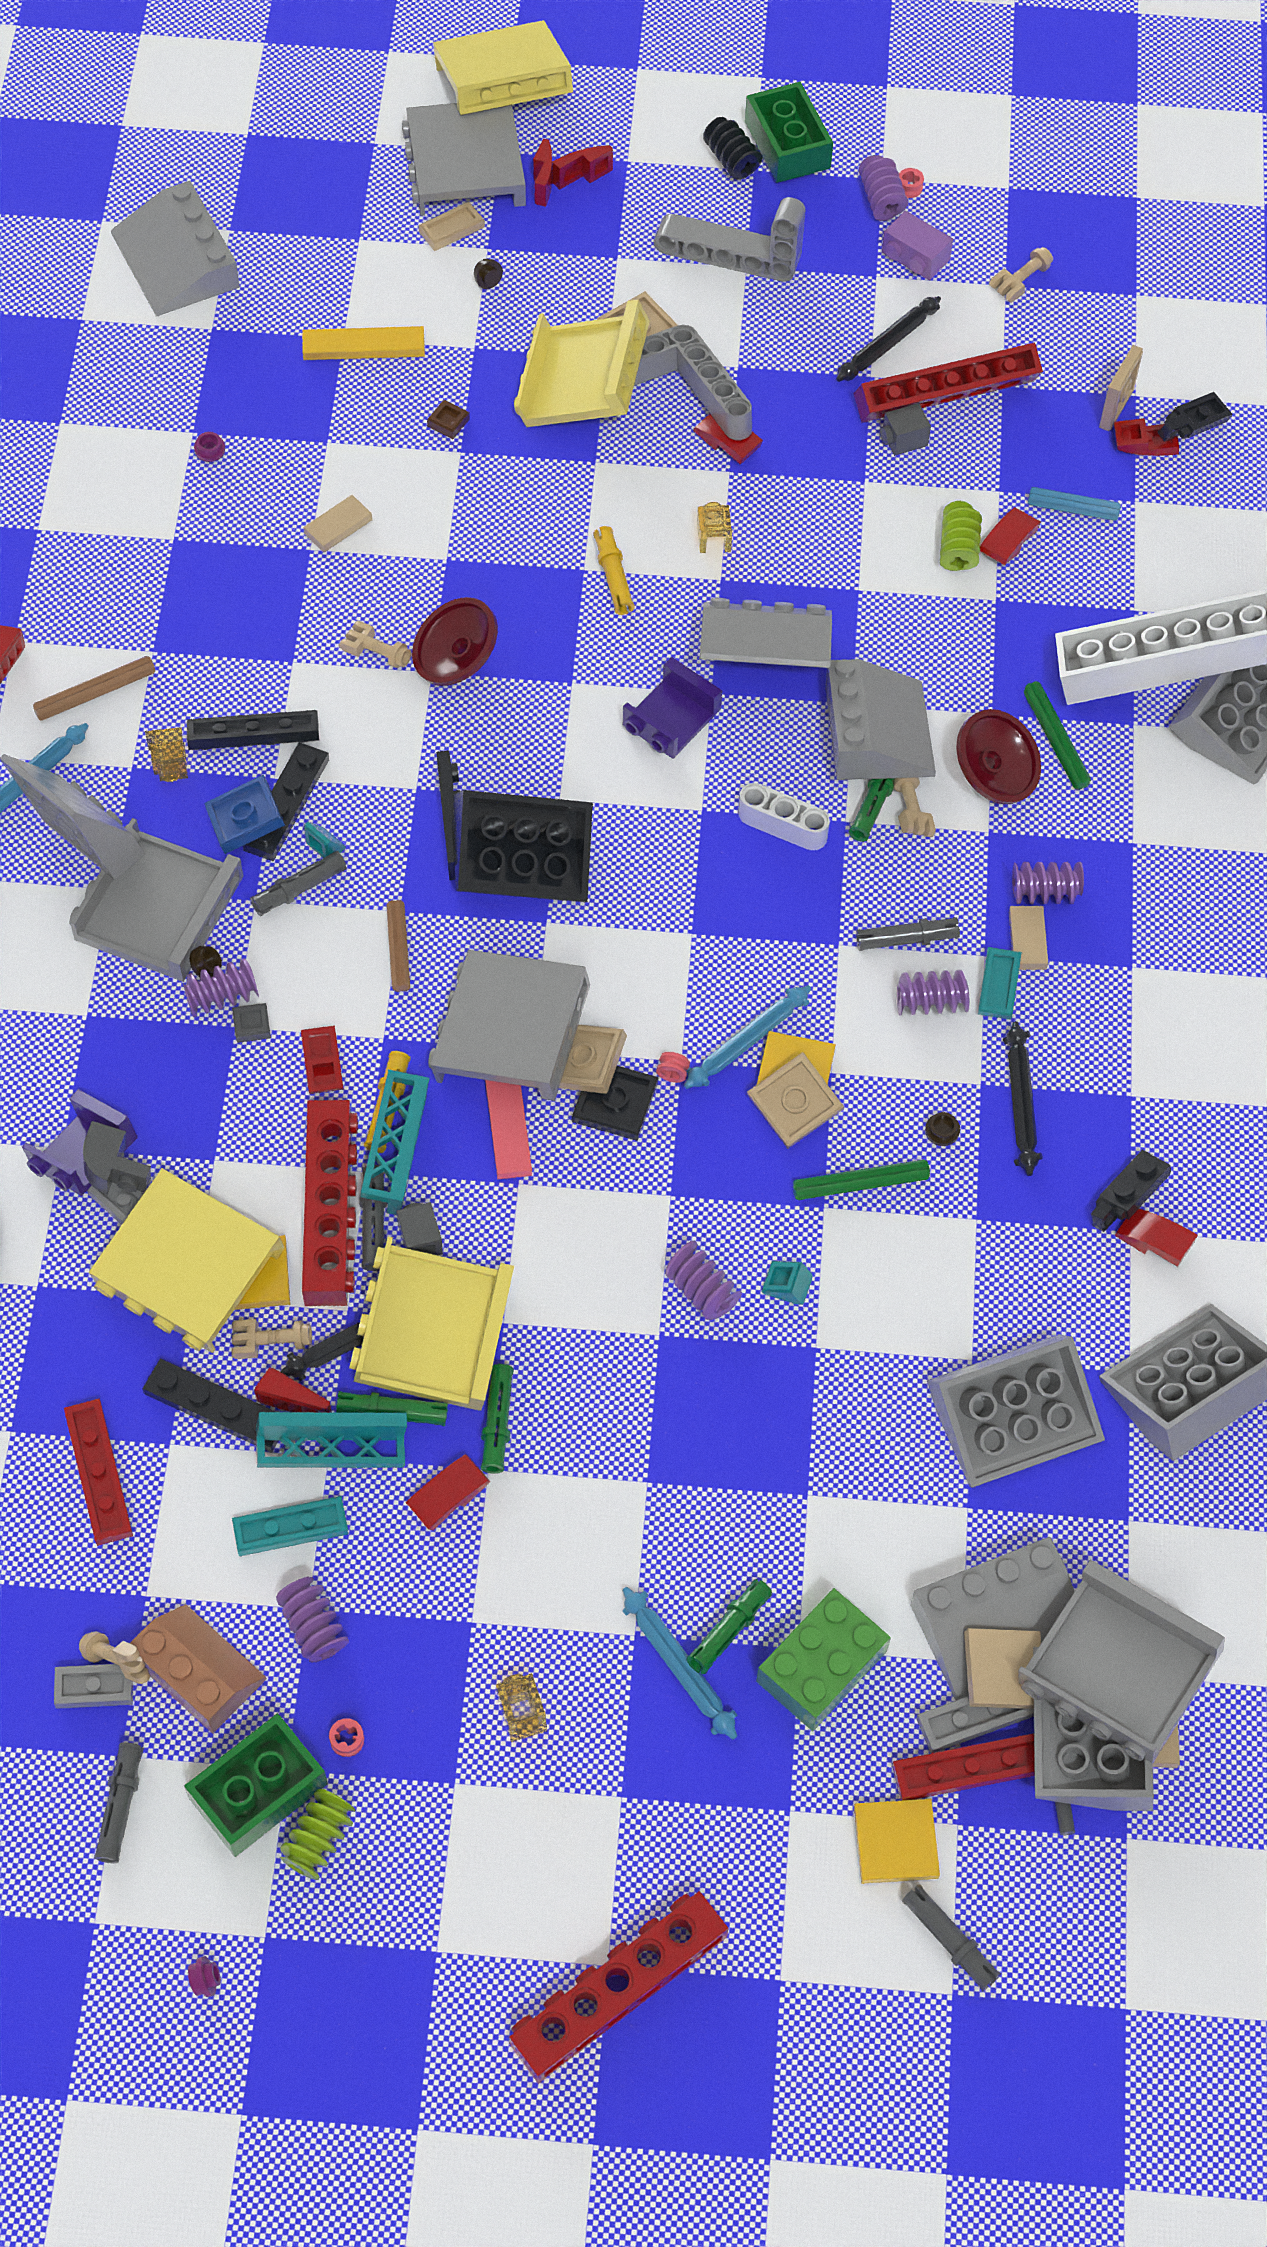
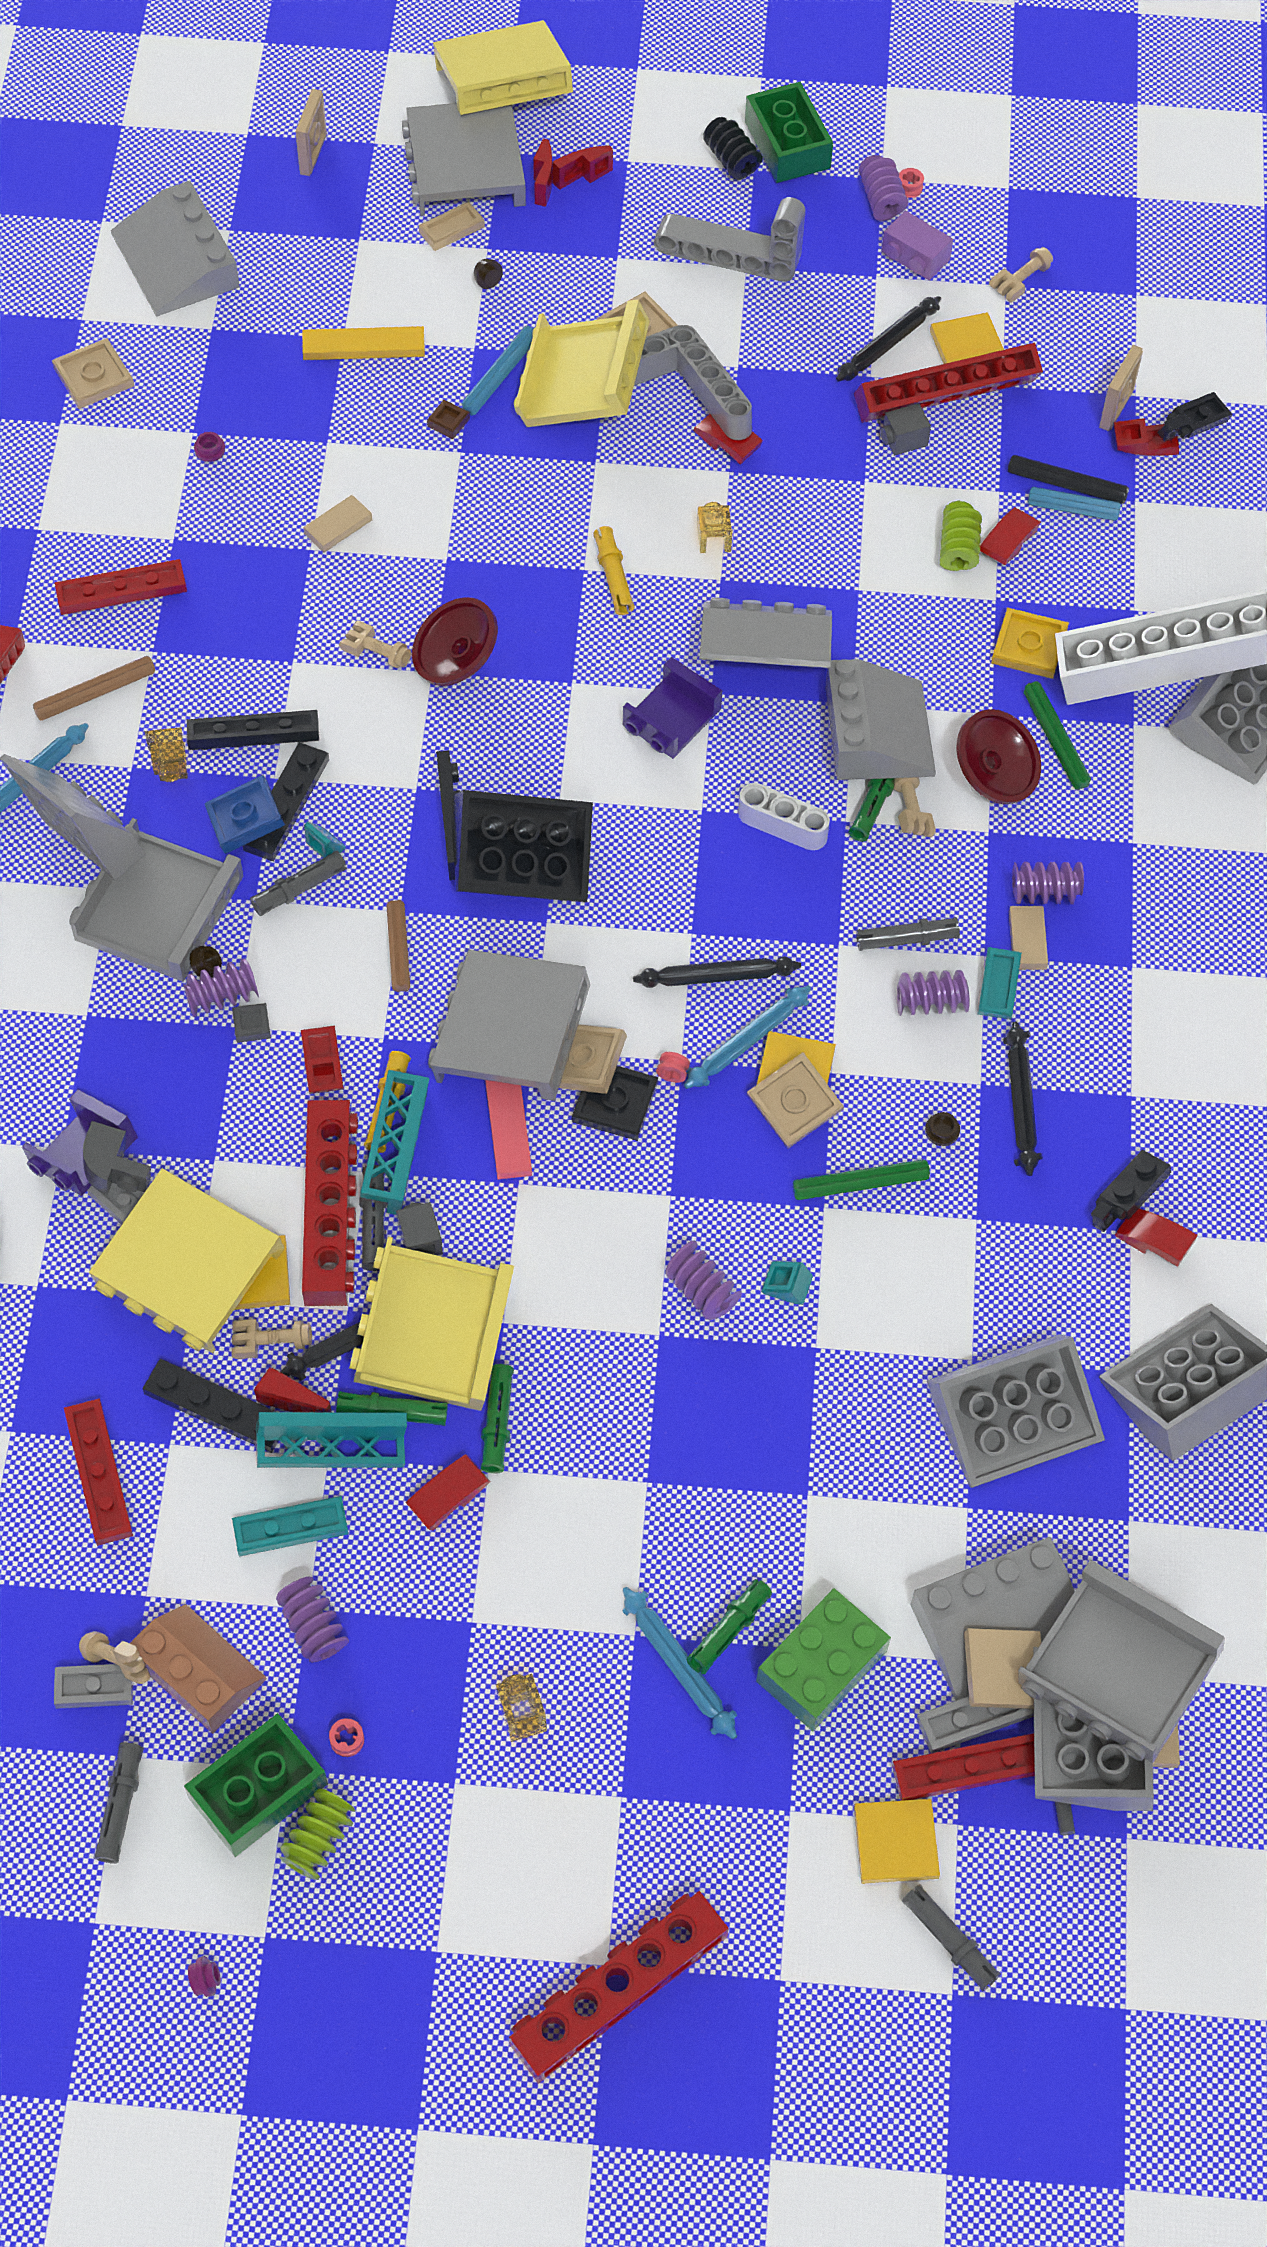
none -> tan tile [52,338,134,409]
none -> red plate [54,559,187,615]
none -> tan tile [295,89,327,176]
none -> dark azure axle [462,325,534,416]
none -> black wheel [633,956,801,988]
none -> yellow tile [930,312,1004,364]
none -> yellow tile [991,607,1069,679]
none -> black axle [1008,455,1129,504]

